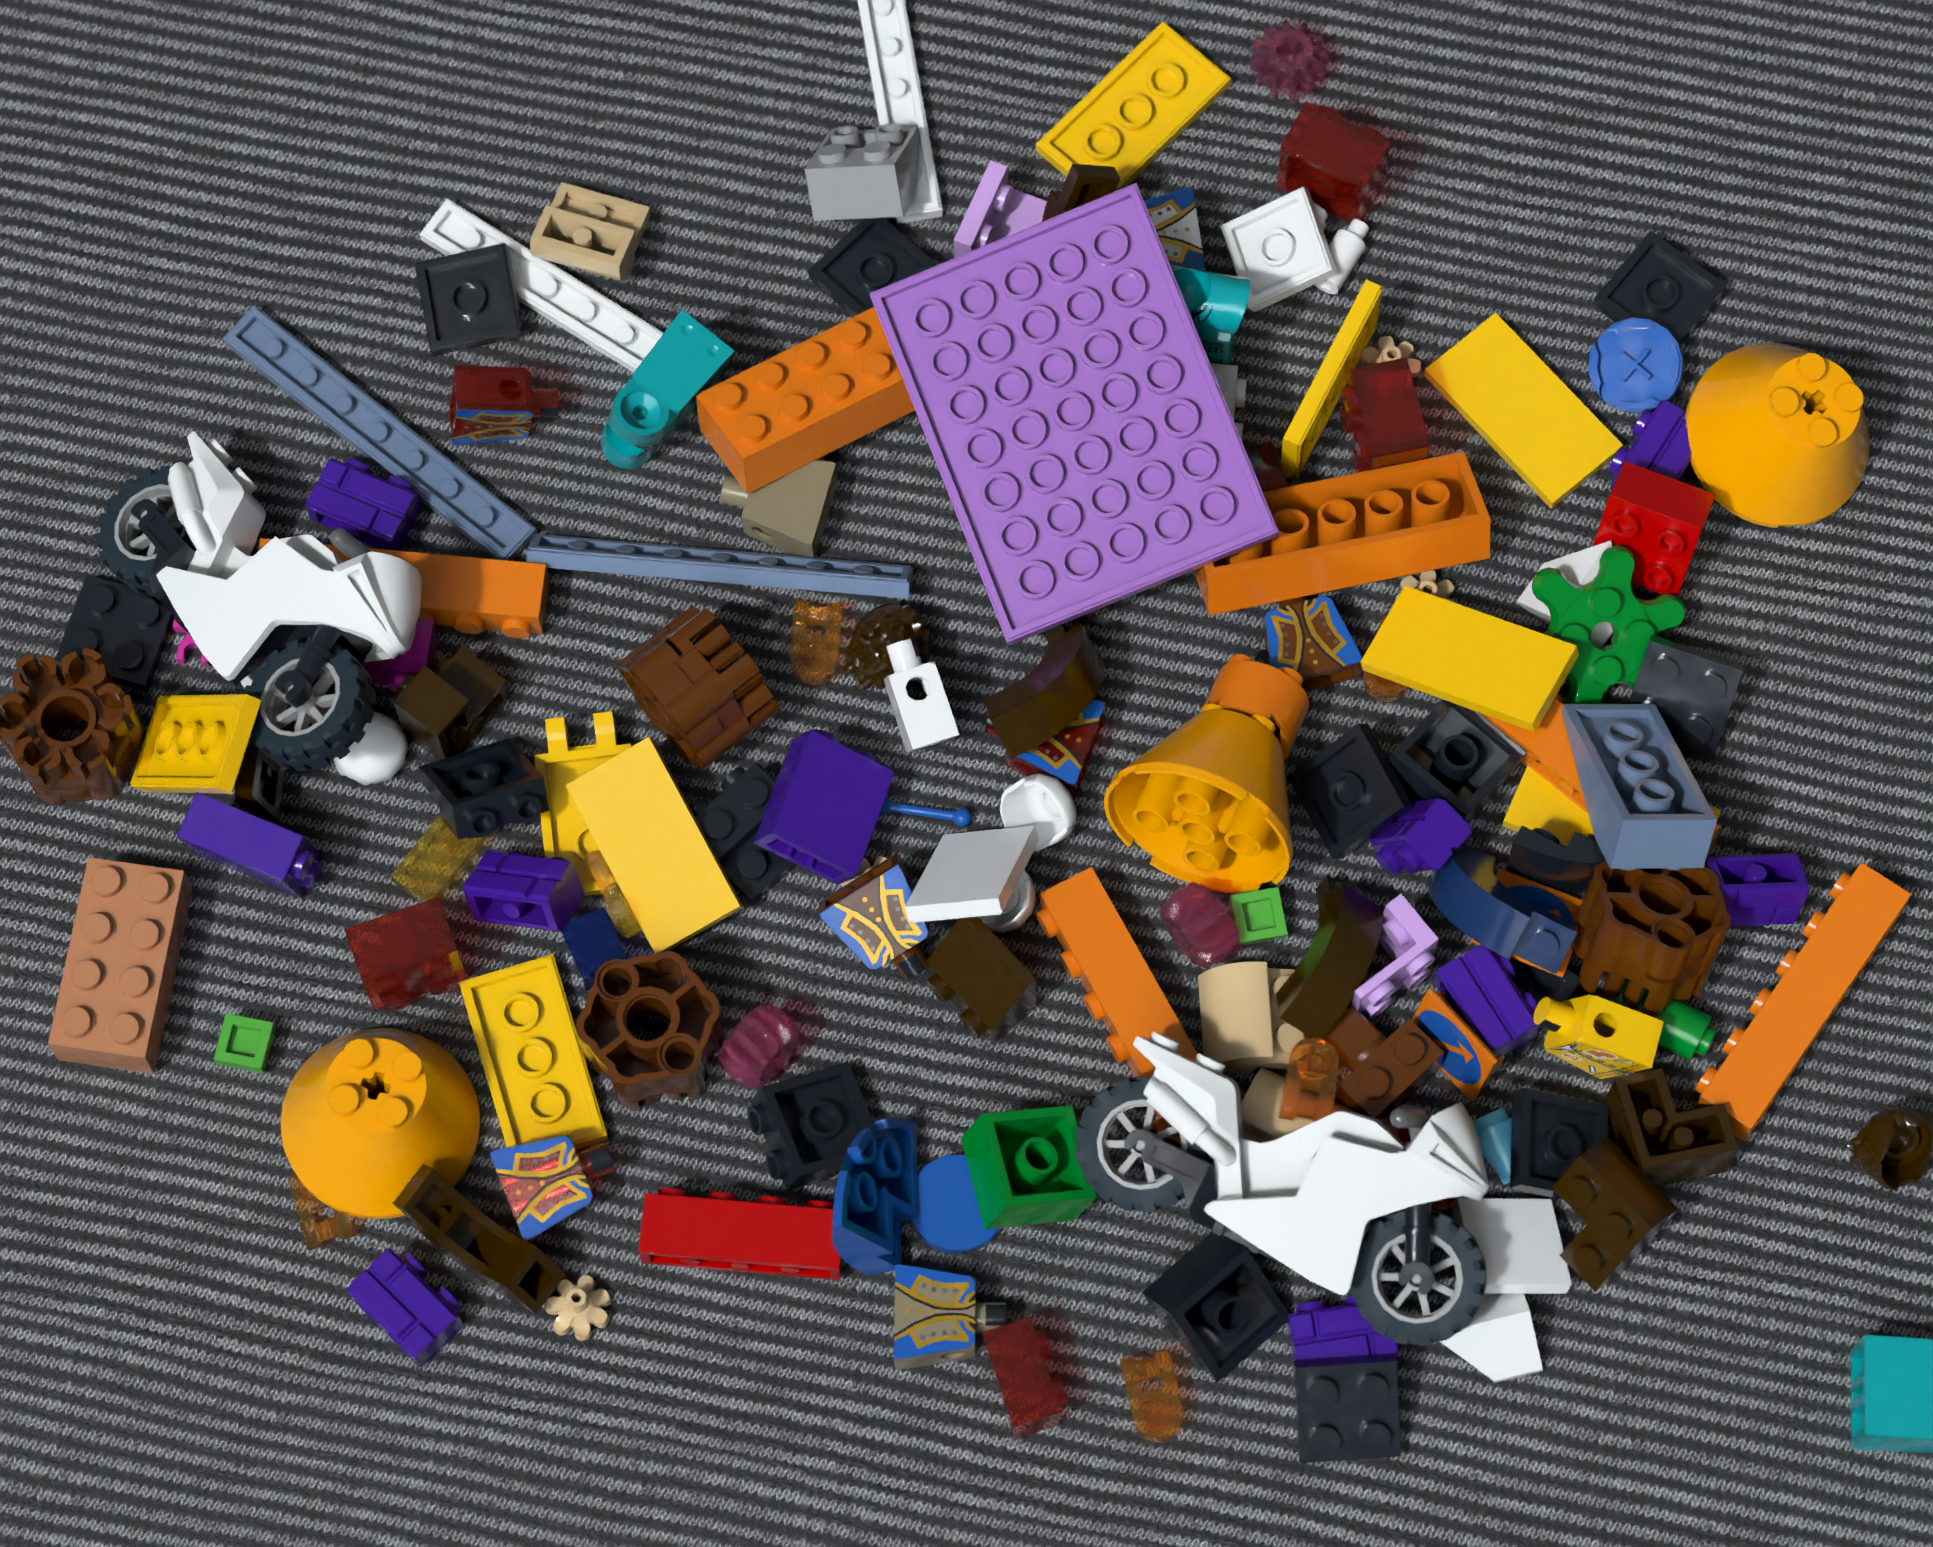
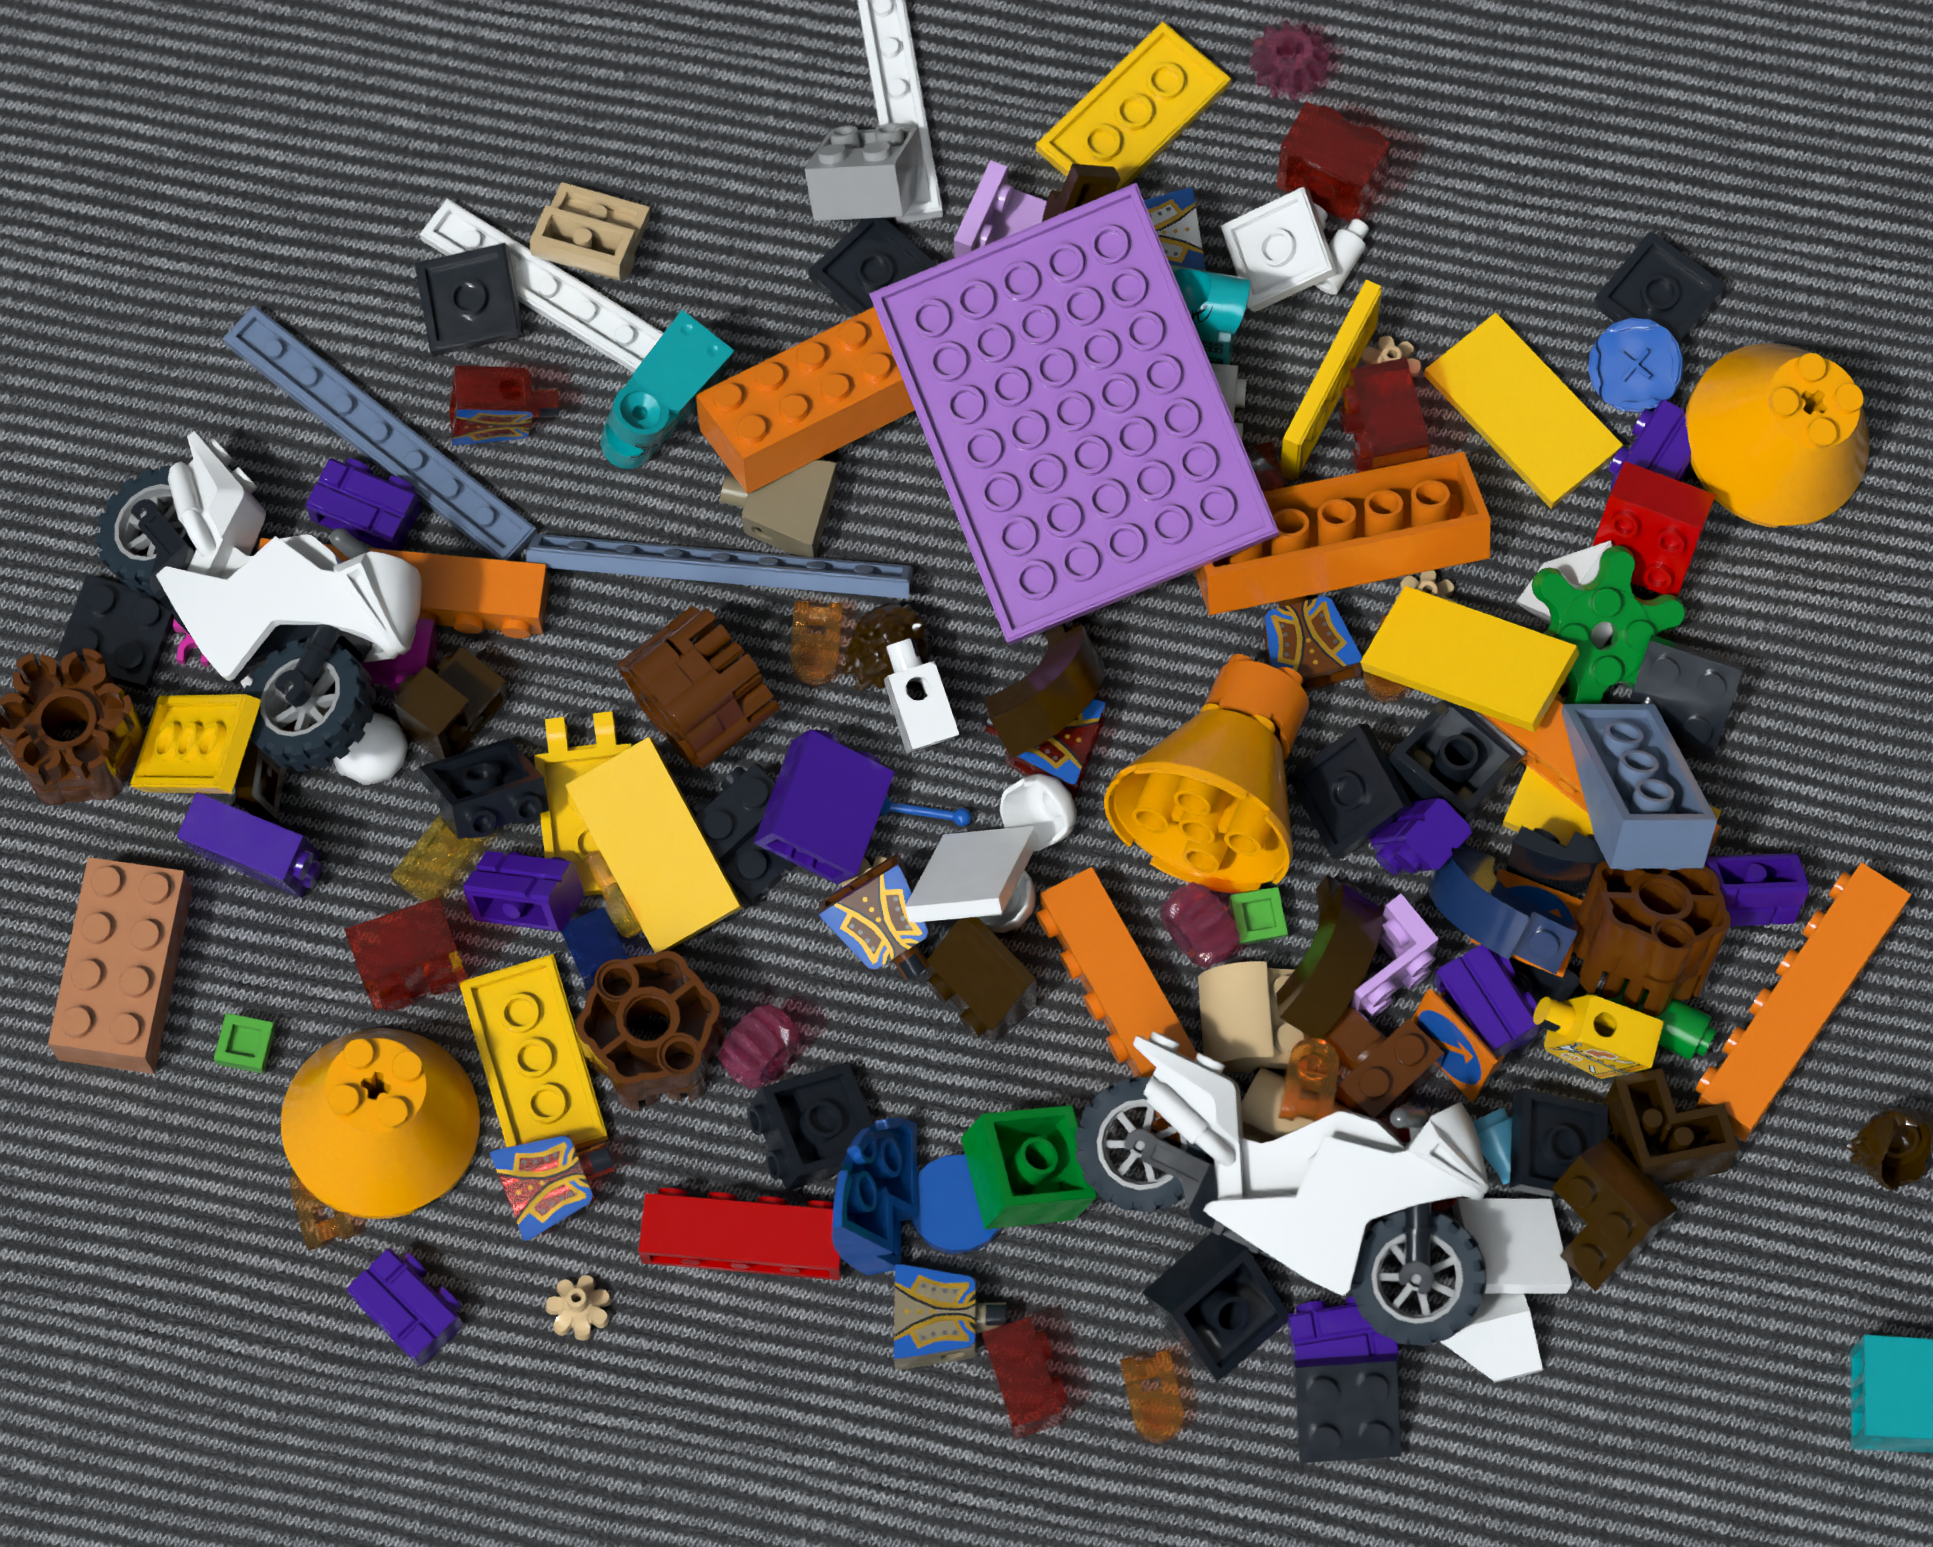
dark brown arch [393,1164,566,1314] -> none

